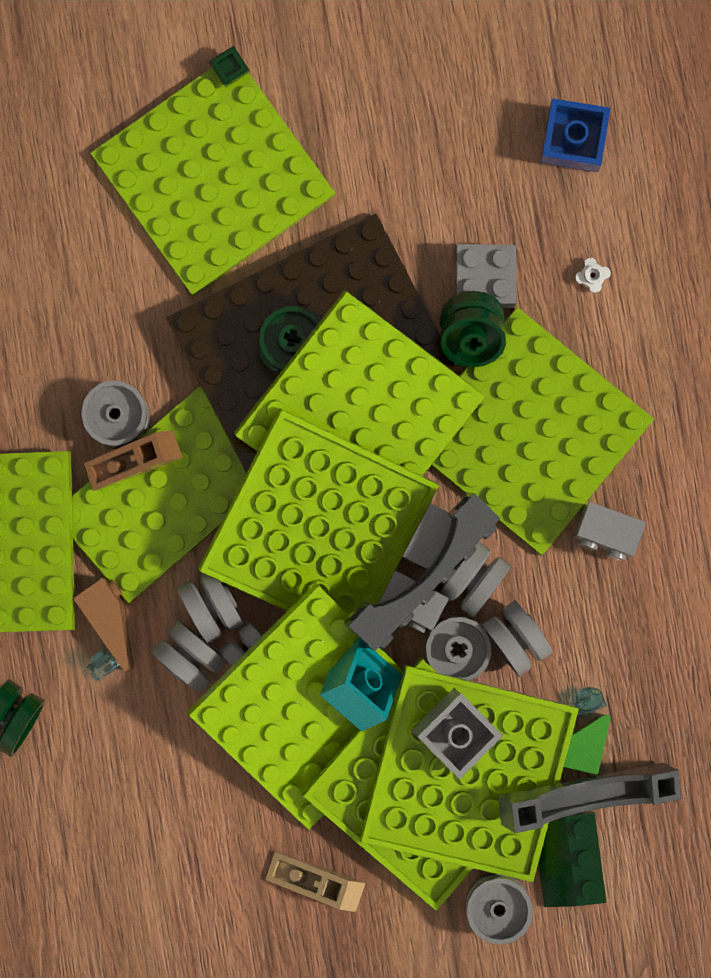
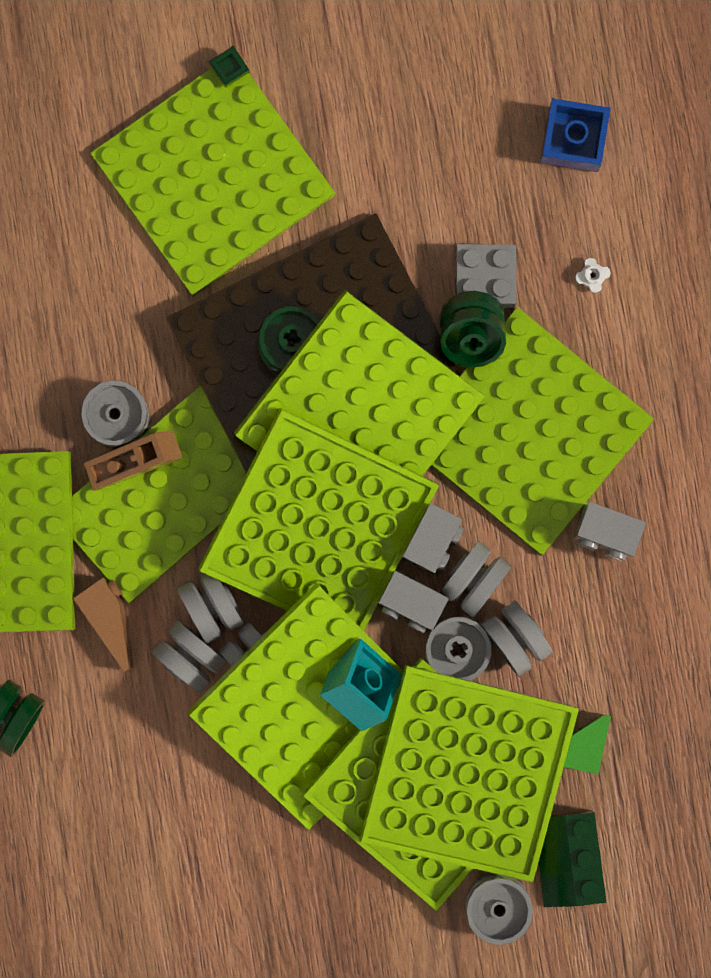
clear light blue plate [87,650,119,681] -> none
tan slope [265,852,365,912] -> none
dark grey arch [344,492,500,651] -> none
light grey brick [411,688,503,779] -> none
dark grey arch [498,763,681,833] -> none
clear light blue plate [574,687,607,717] -> none

